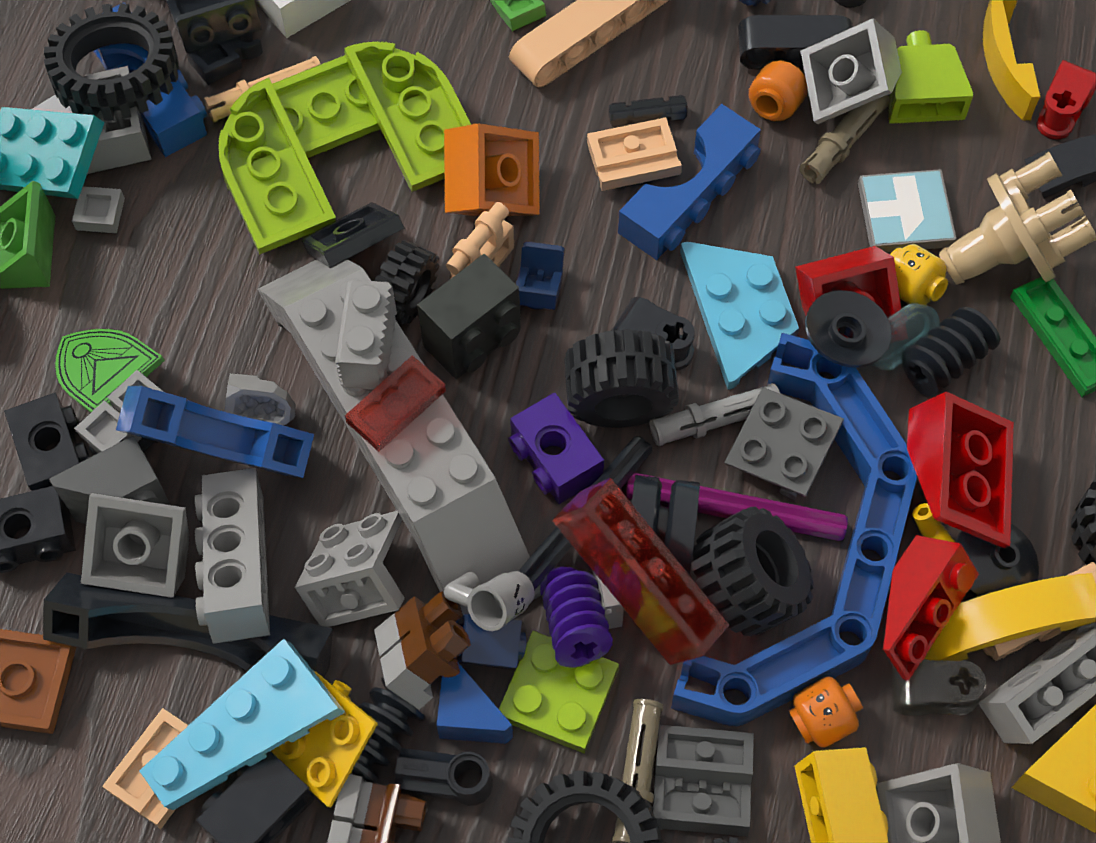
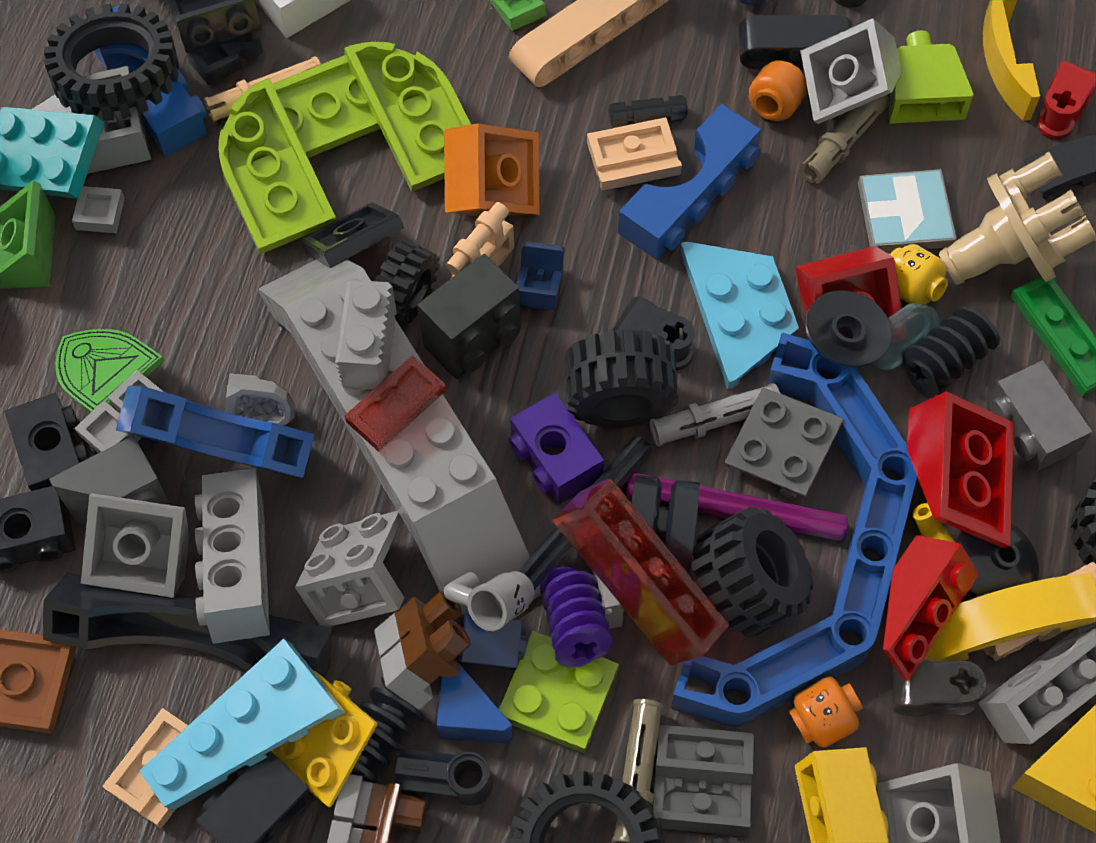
none -> flat silver brick [988,360,1092,472]

